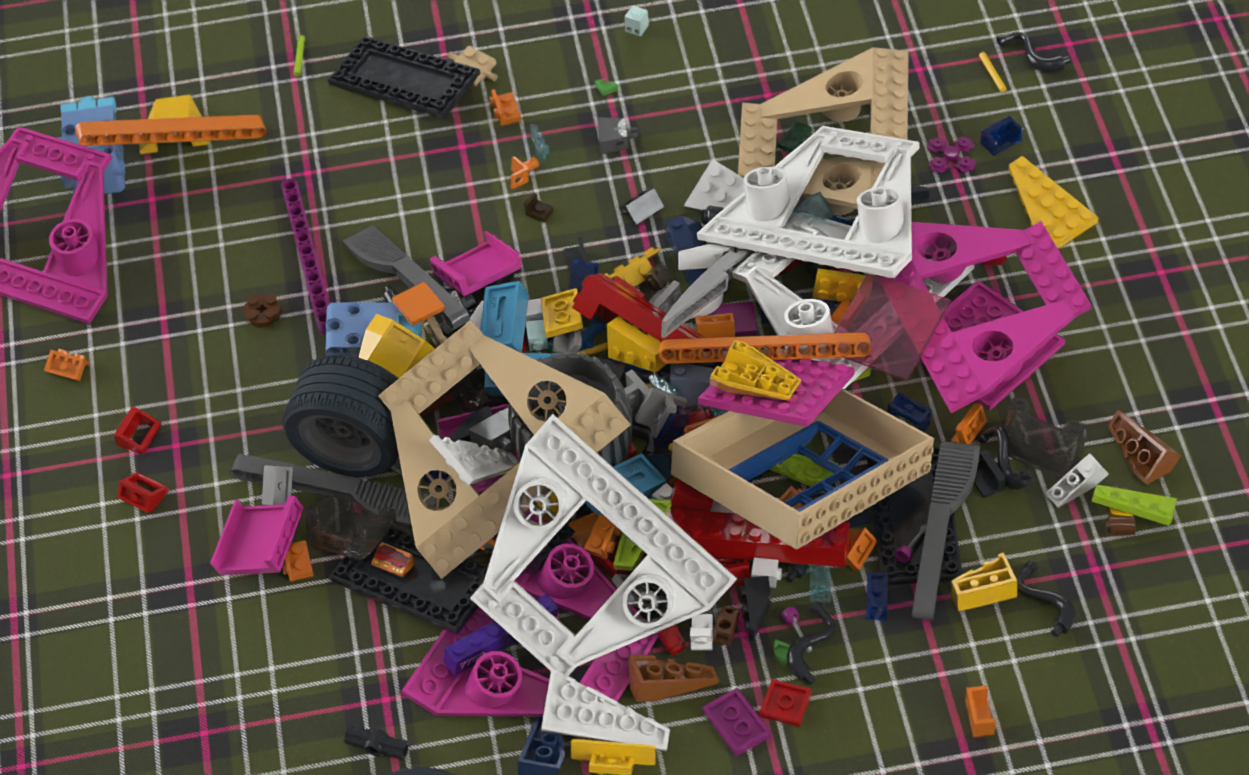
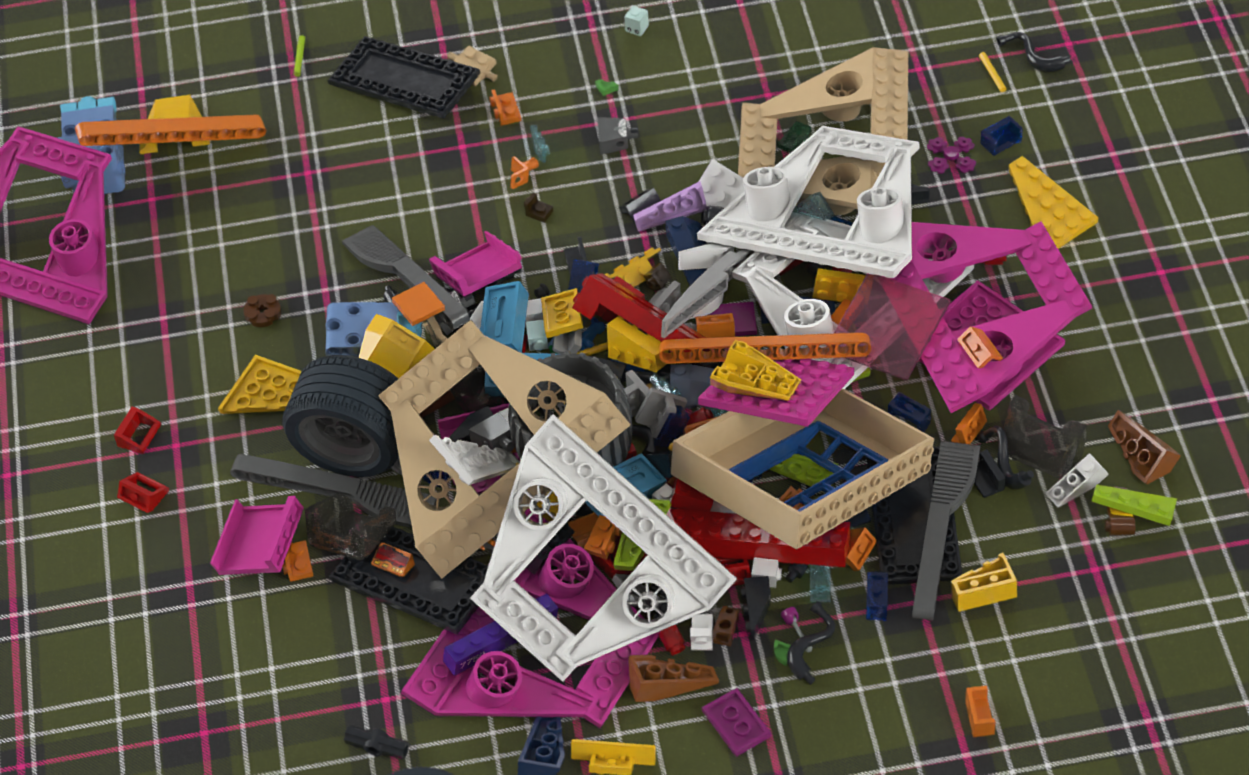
orange bracket [44,349,90,382] -> none
light grey panel [262,465,293,505] -> none
magenta beam [281,178,329,335] -> none
white wing [541,668,670,751] -> none
red tile [759,679,812,727] -> none
magenta hinge [895,525,927,563] -> none
black animal [1016,560,1076,637] -> none
none -> yellow wing [218,355,302,414]
none -> black piece [534,283,550,299]
none -> lavender wing [633,182,707,232]
none -> orange panel [957,326,1003,369]

